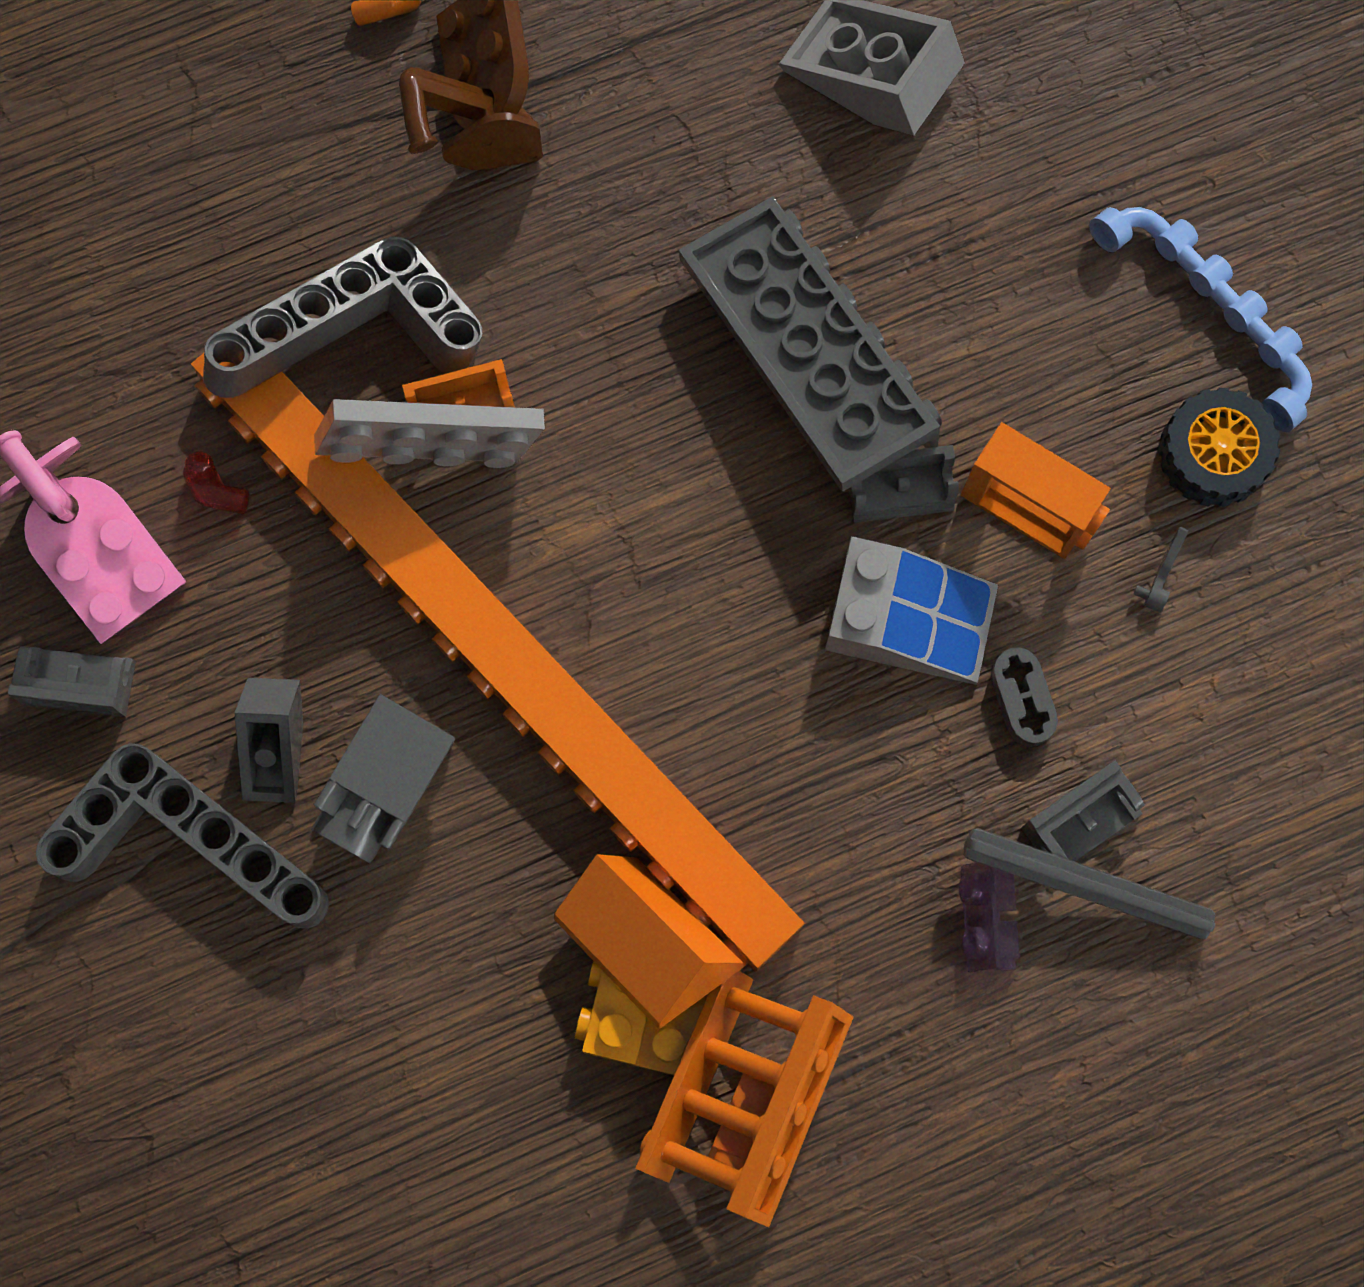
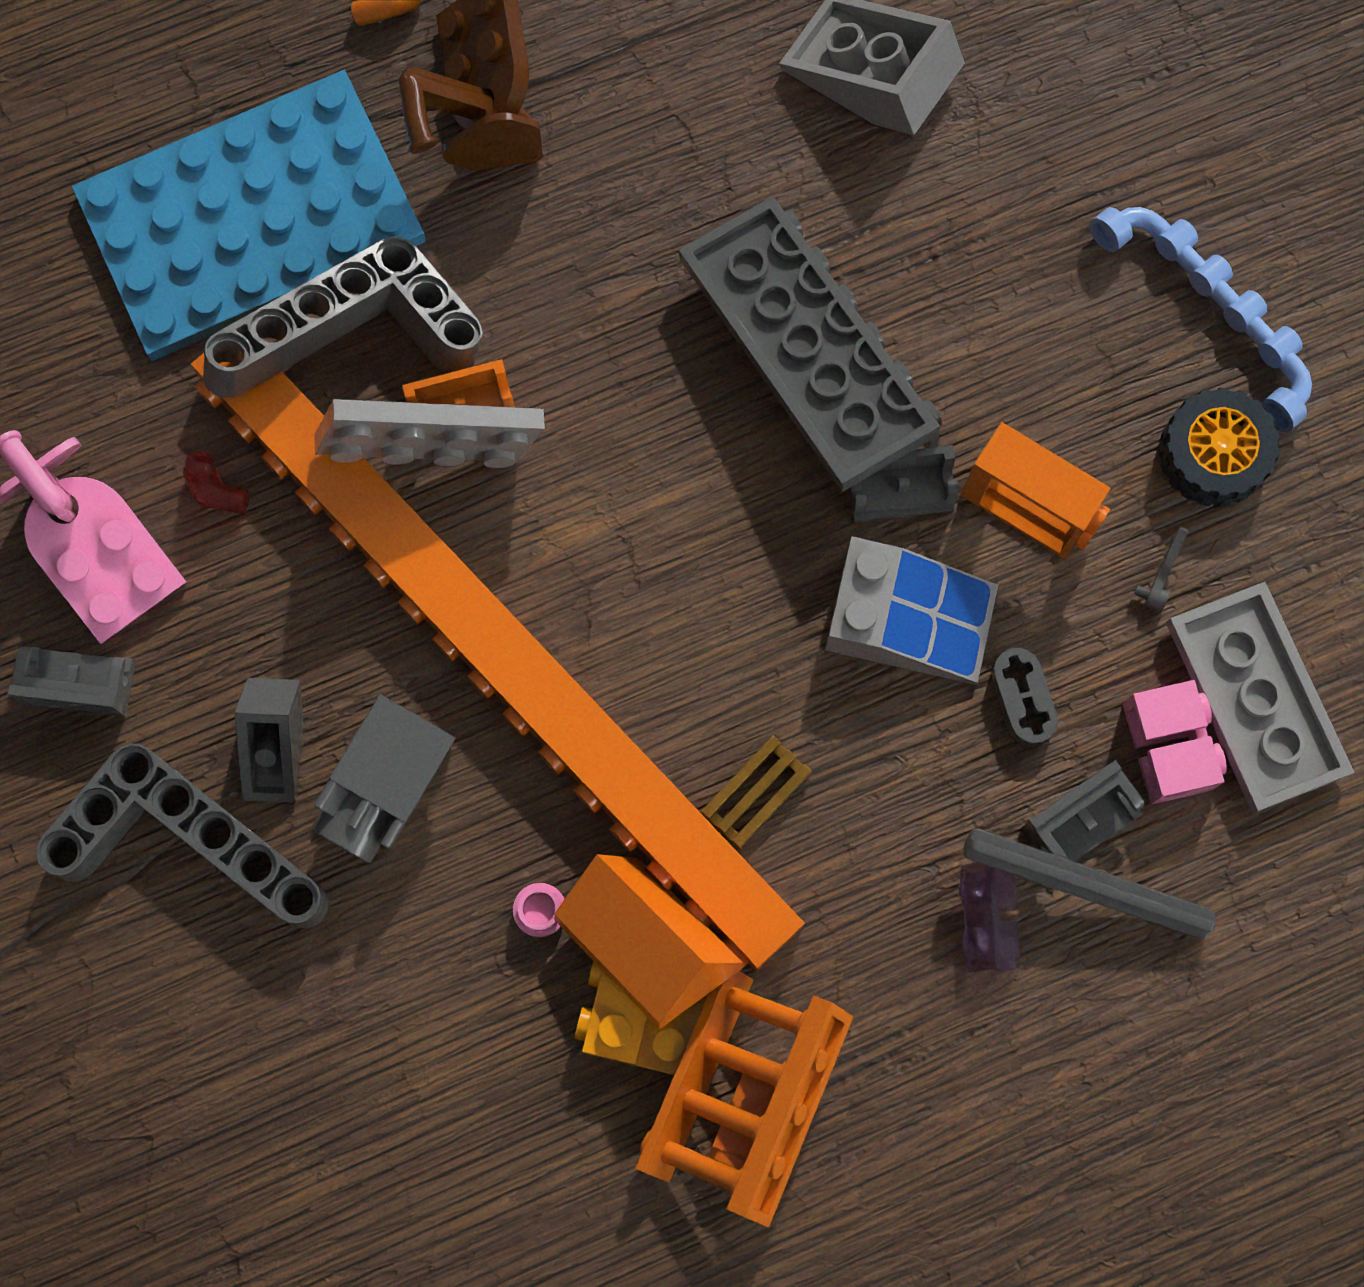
none -> dark azure plate [72,69,426,362]
none -> bright pink plate [513,883,564,937]
none -> pearl gold tile [701,735,812,850]
none -> bright pink piece [1123,680,1227,805]
none -> light grey plate [1166,582,1355,814]

